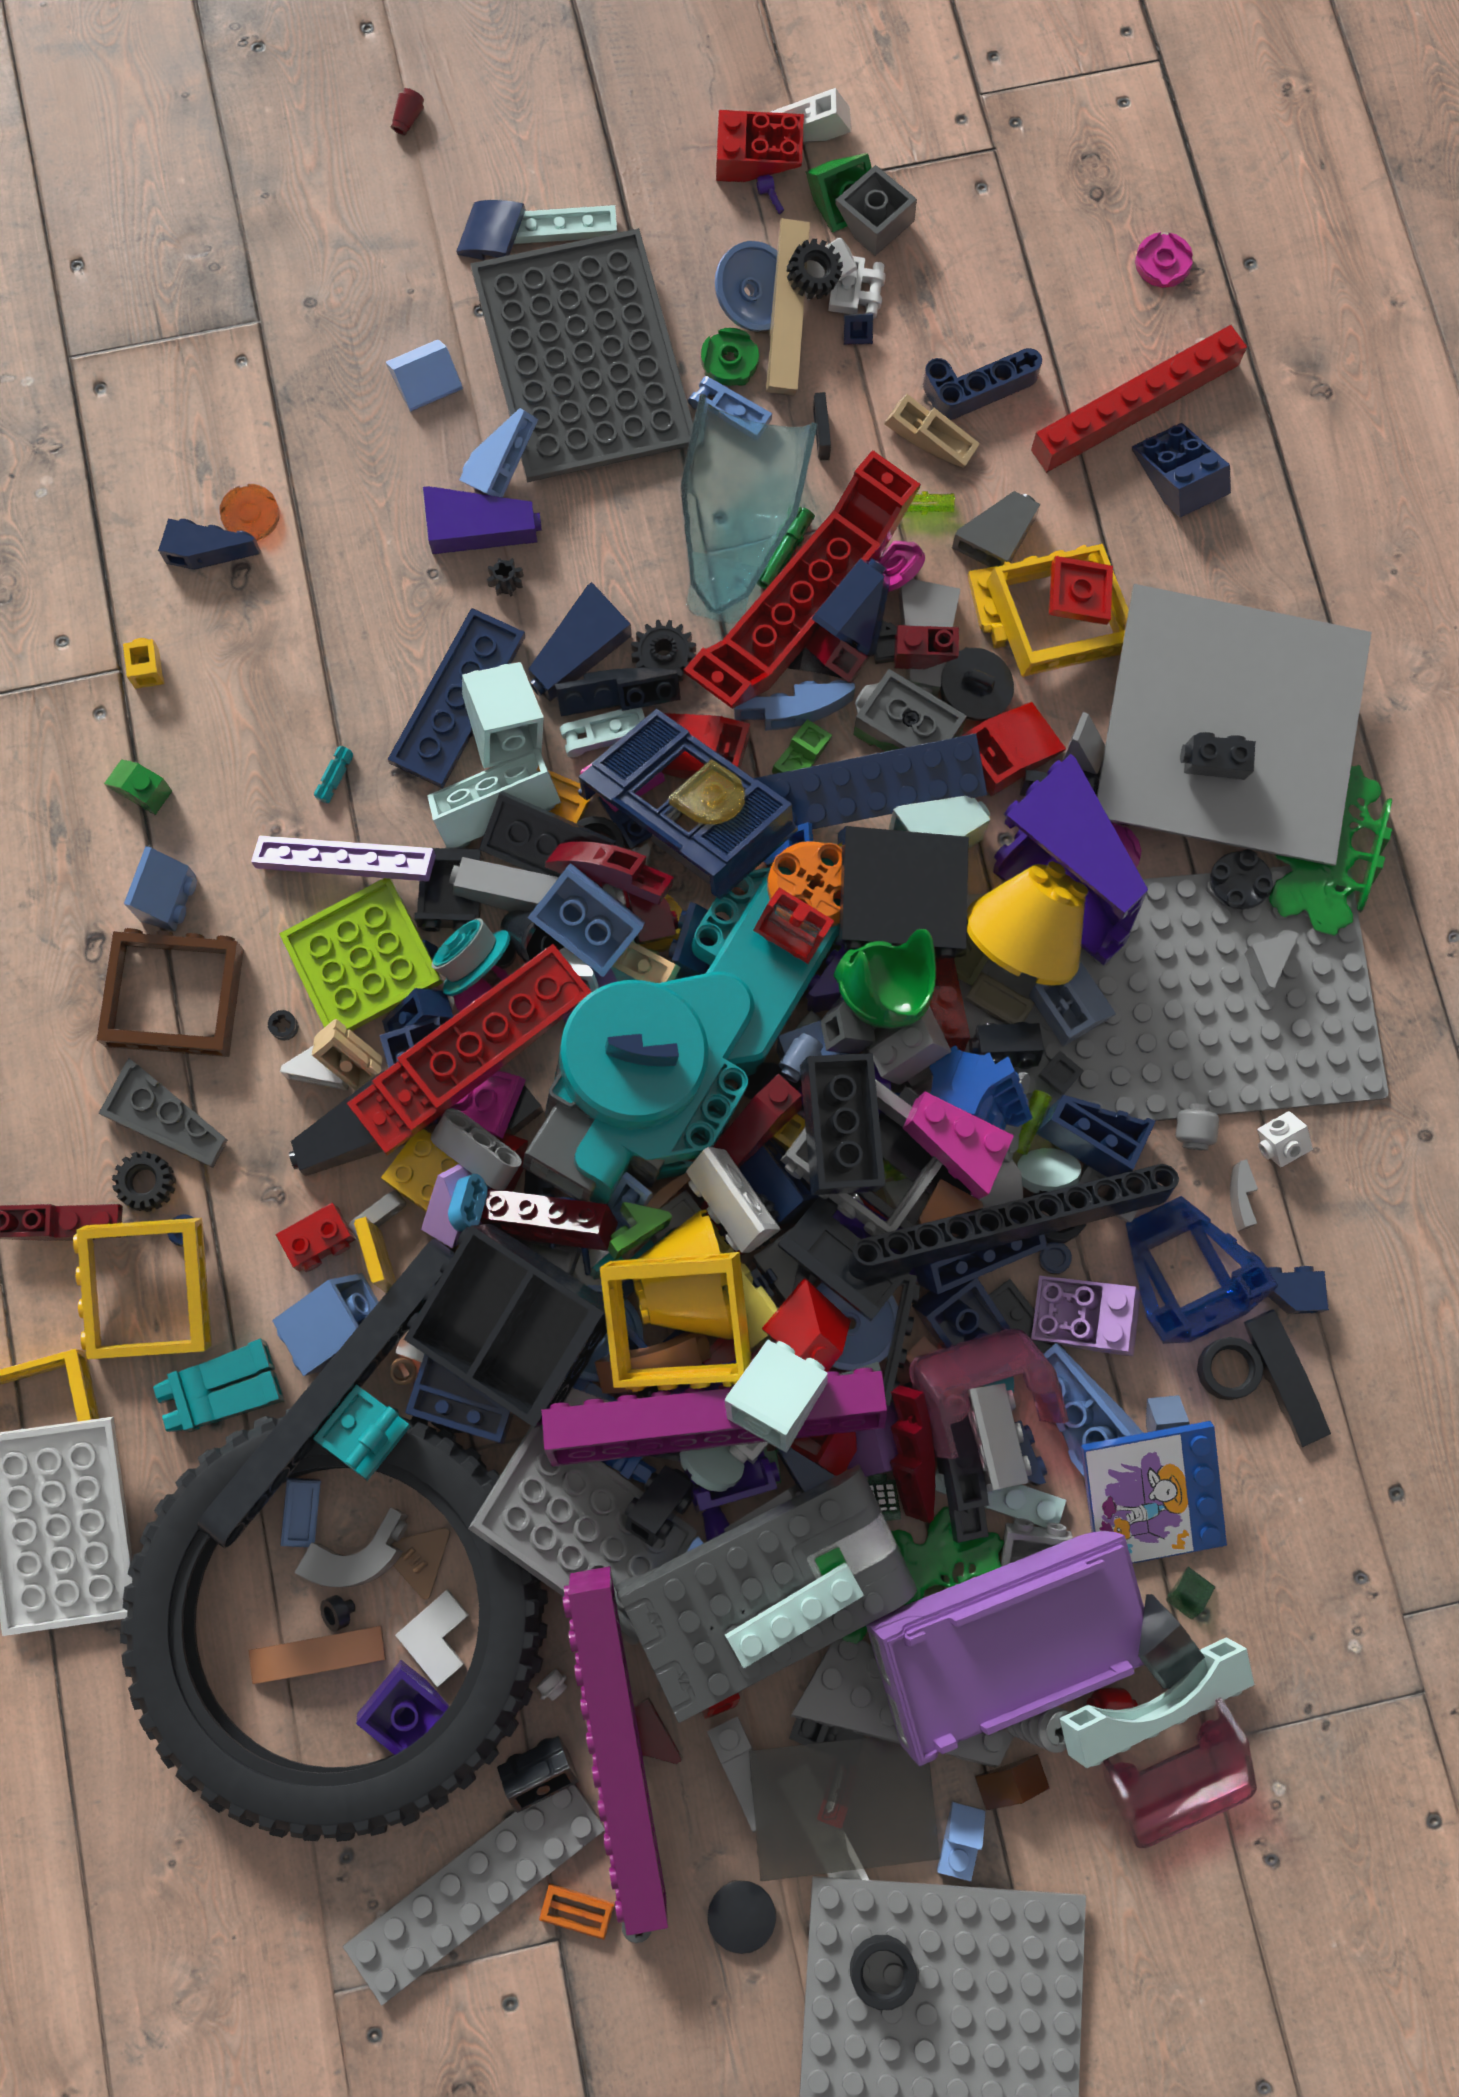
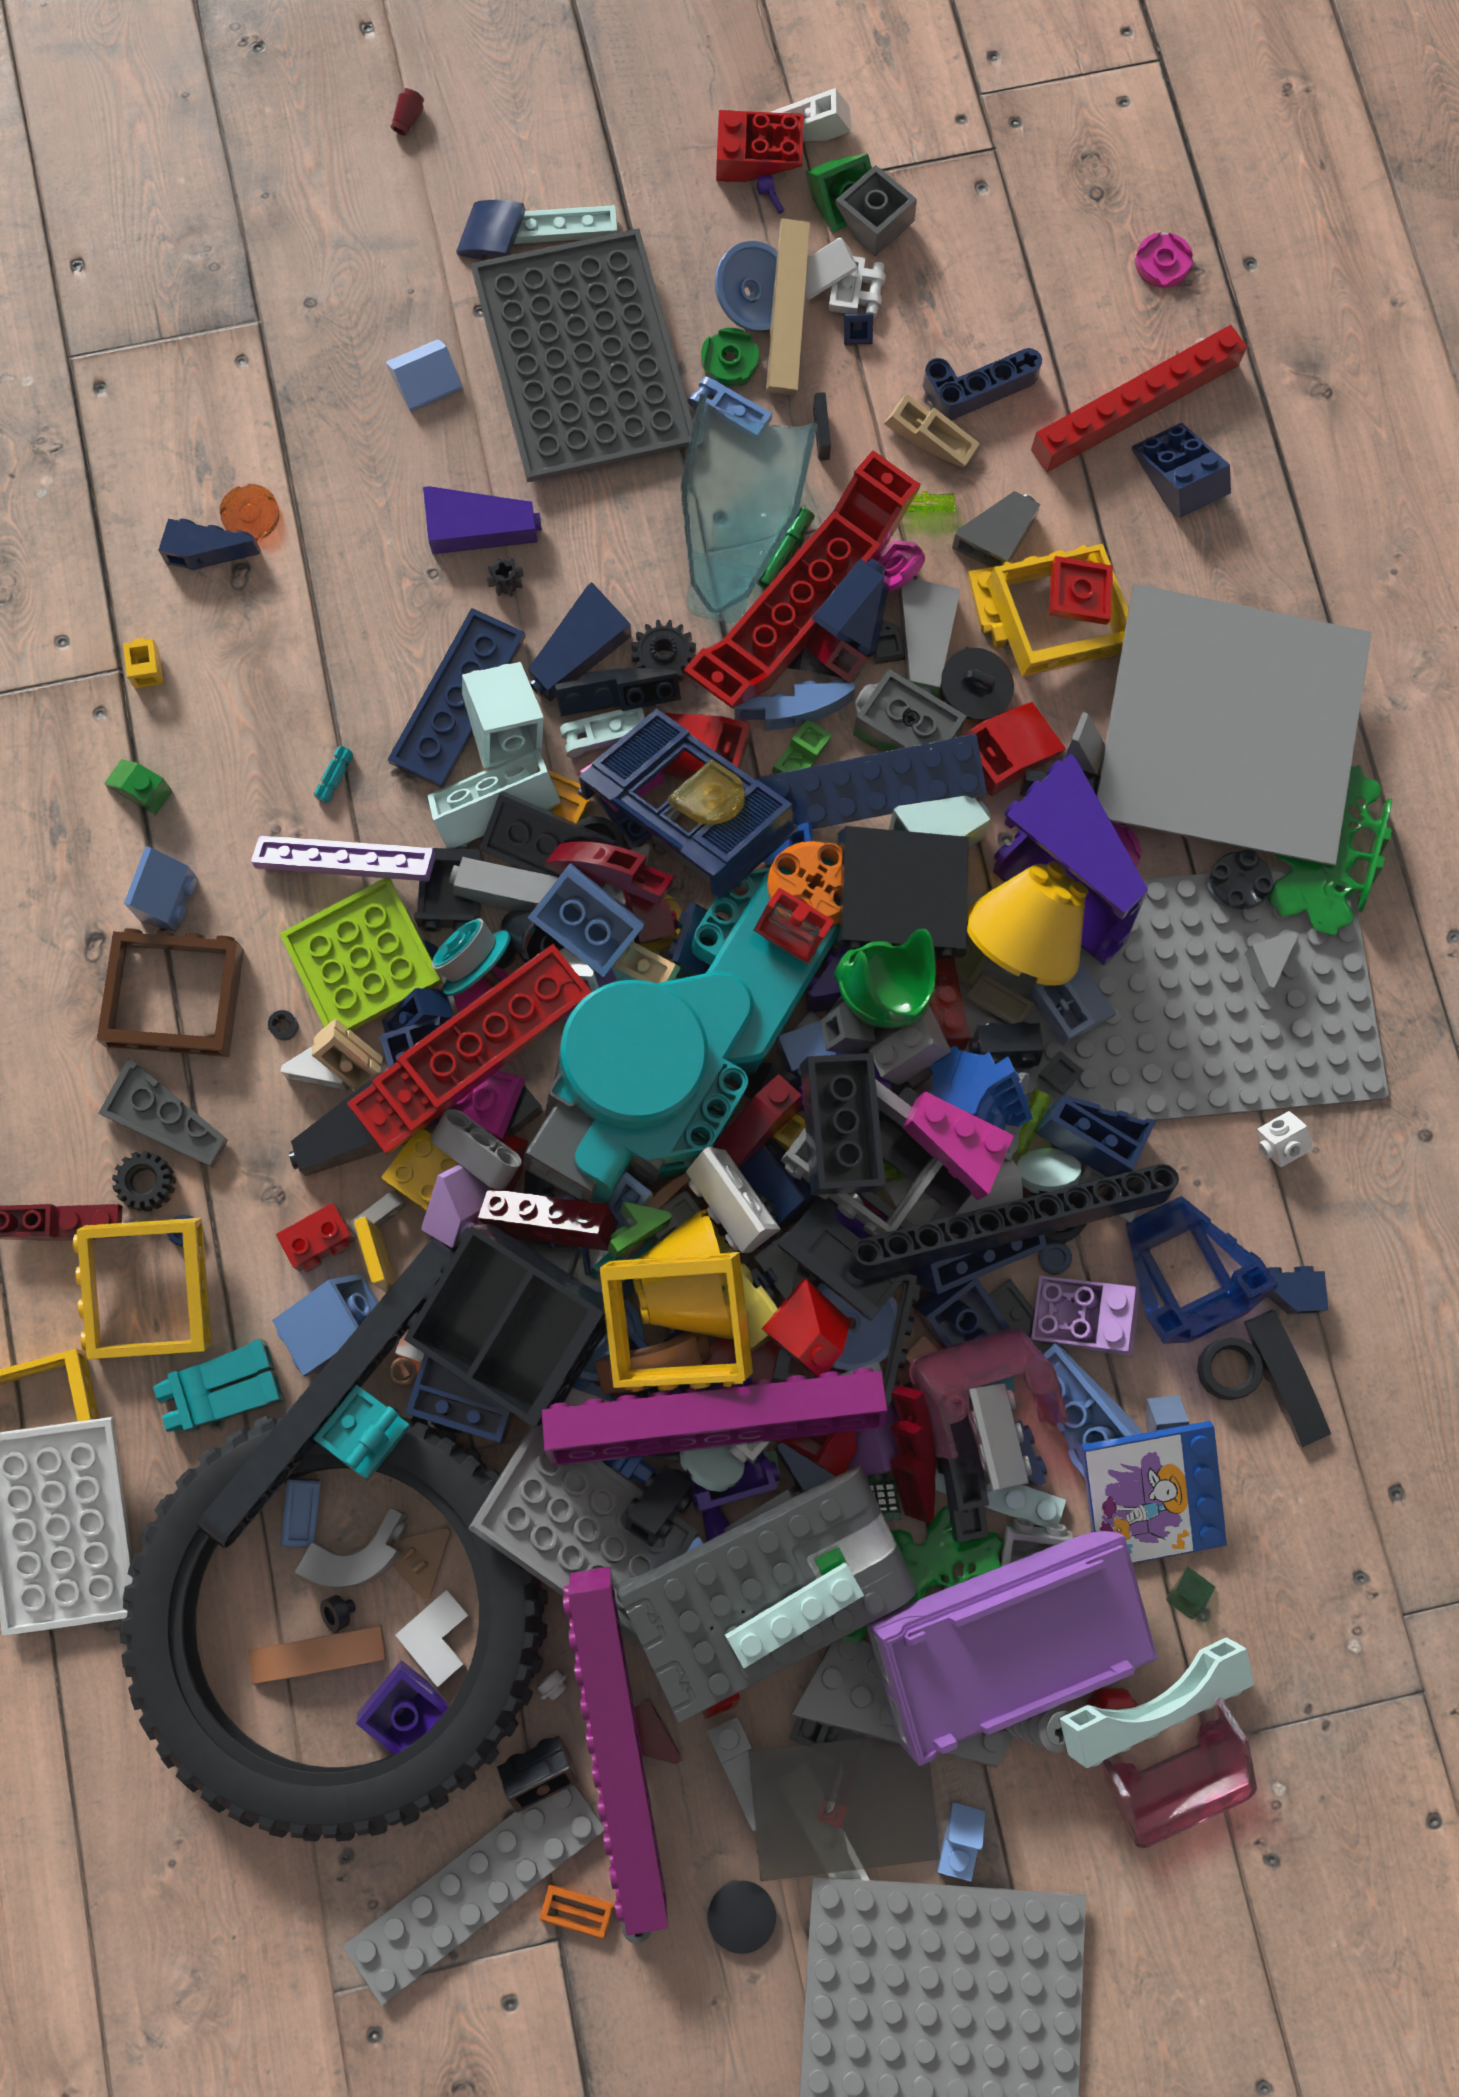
dark azure beam [448,1174,487,1232] -> none
light blue slope [459,408,538,497] -> none
dark blue slope [605,1034,679,1067] -> none
light aqua slope [725,1340,828,1453] -> none
sand blue brick [778,1033,823,1083] -> none
black tyre [786,239,843,299] -> none
black tyre [850,1935,917,2010] -> none
dark red slope [894,625,959,670] -> none
reddish brown slope [914,1179,984,1226] -> none
reddish brown slope [974,1754,1050,1810] -> none
black slope [1138,1594,1205,1689] -> none
light grey head [1175,1103,1219,1150] -> none
black brick [1180,732,1256,780] -> none
light grey slope [1230,1159,1258,1232] -> none

